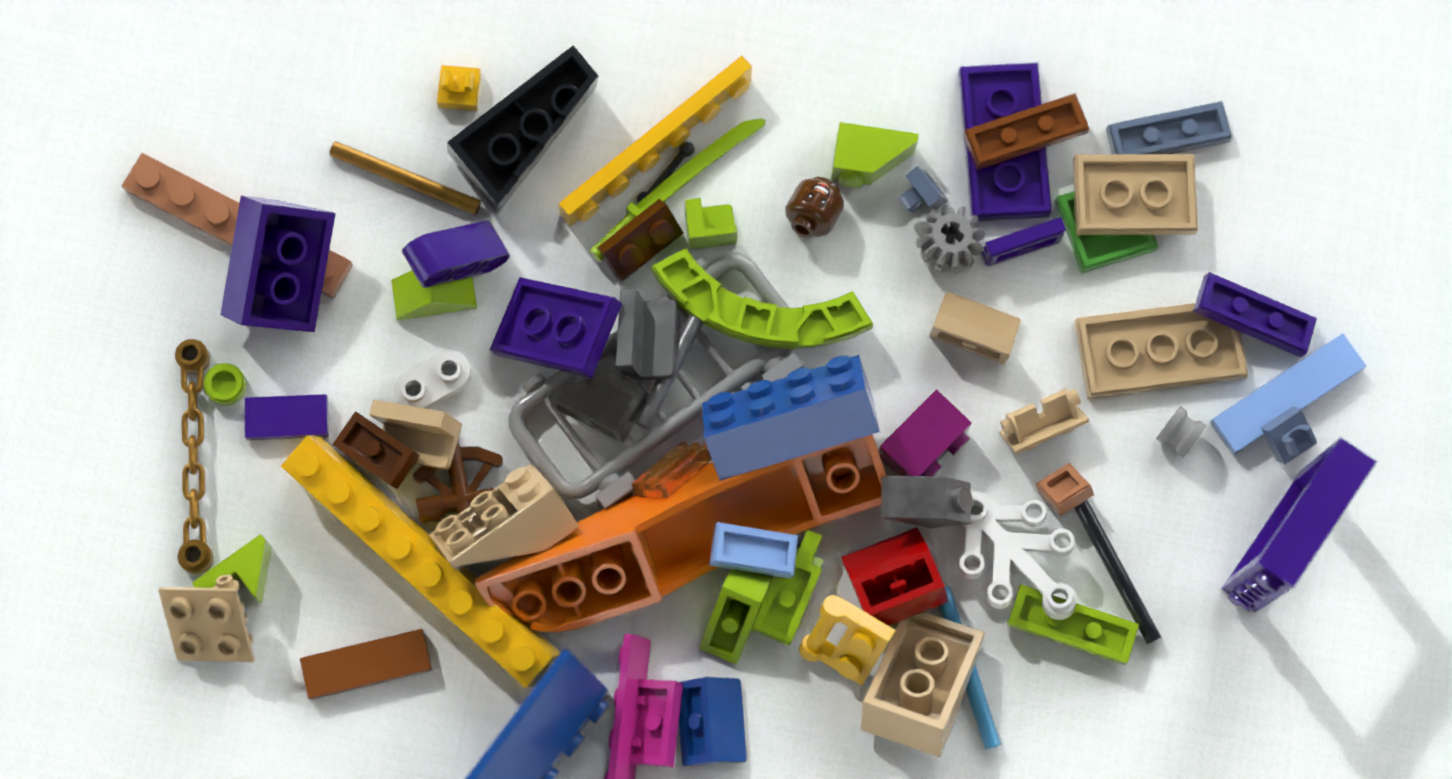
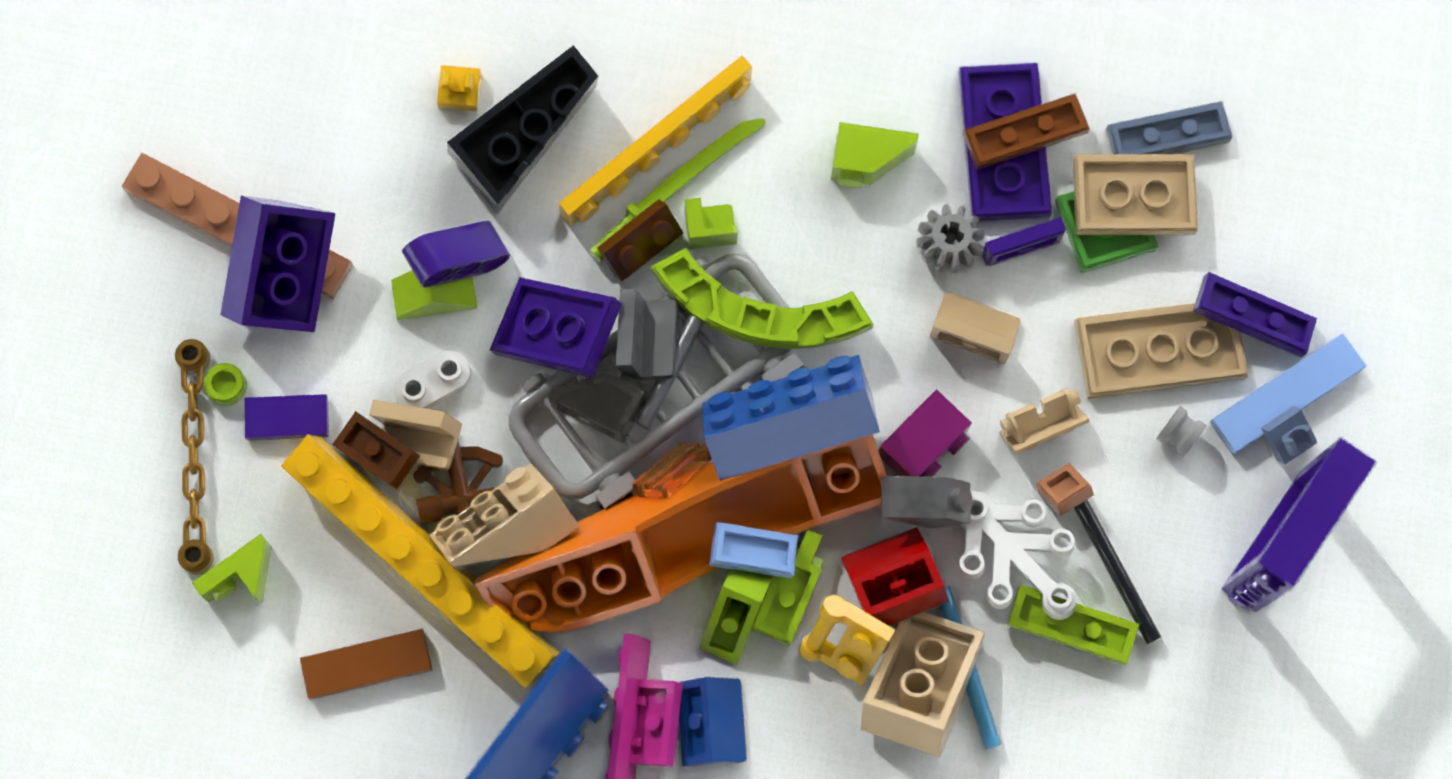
tan hinge [158,575,255,662] -> none
pearl gold bar [329,141,482,215] -> none
black hinge [637,141,695,204] -> none
reddish brown head [785,177,844,238] -> none
sand blue tile [898,166,949,213] -> none

